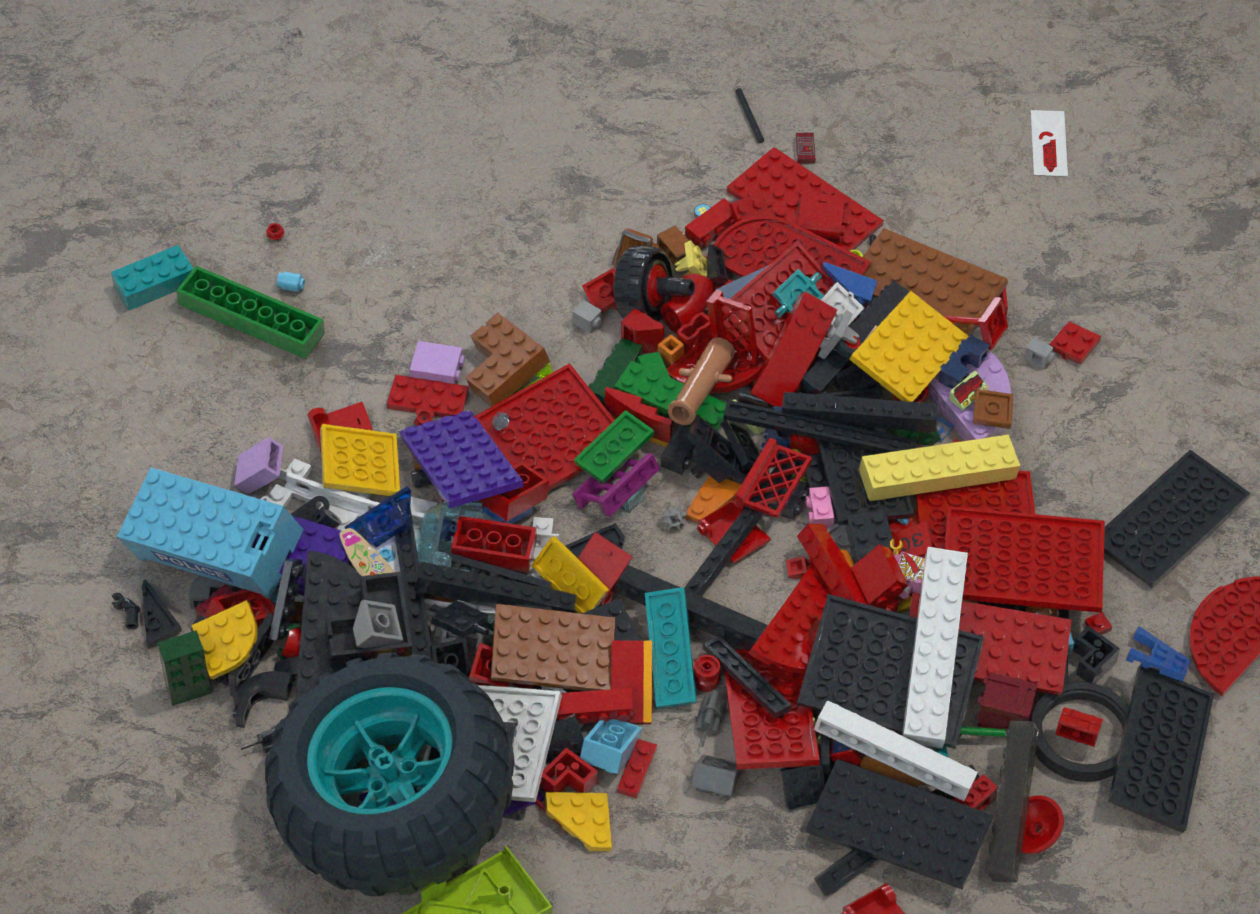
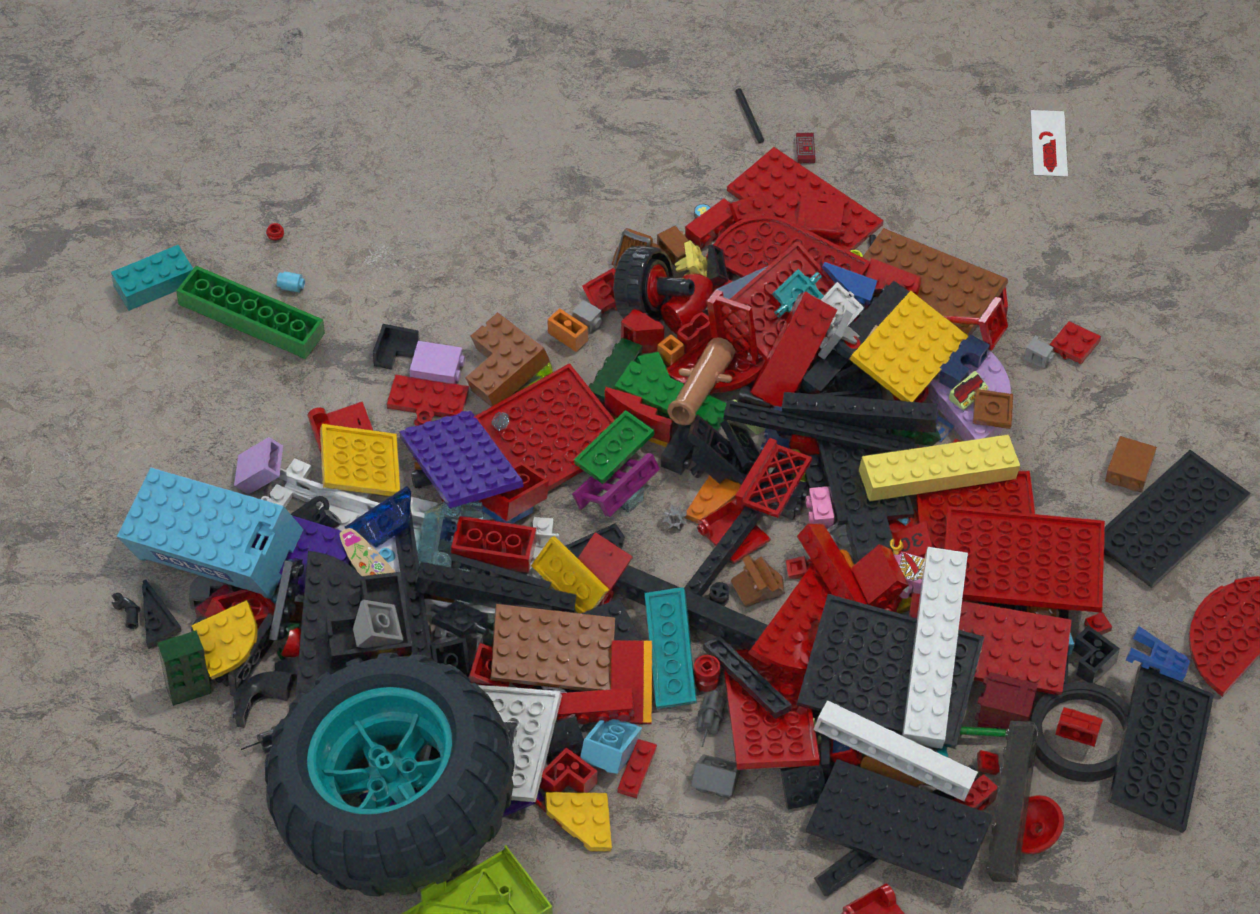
none -> black panel [373,324,420,369]
none -> orange brick [547,308,588,352]
none -> black wheel [709,582,730,606]
none -> dark orange piece [731,555,785,606]
none -> red wing [866,258,921,296]
none -> red tile [977,750,999,775]
none -> dark orange brick [1105,436,1157,493]

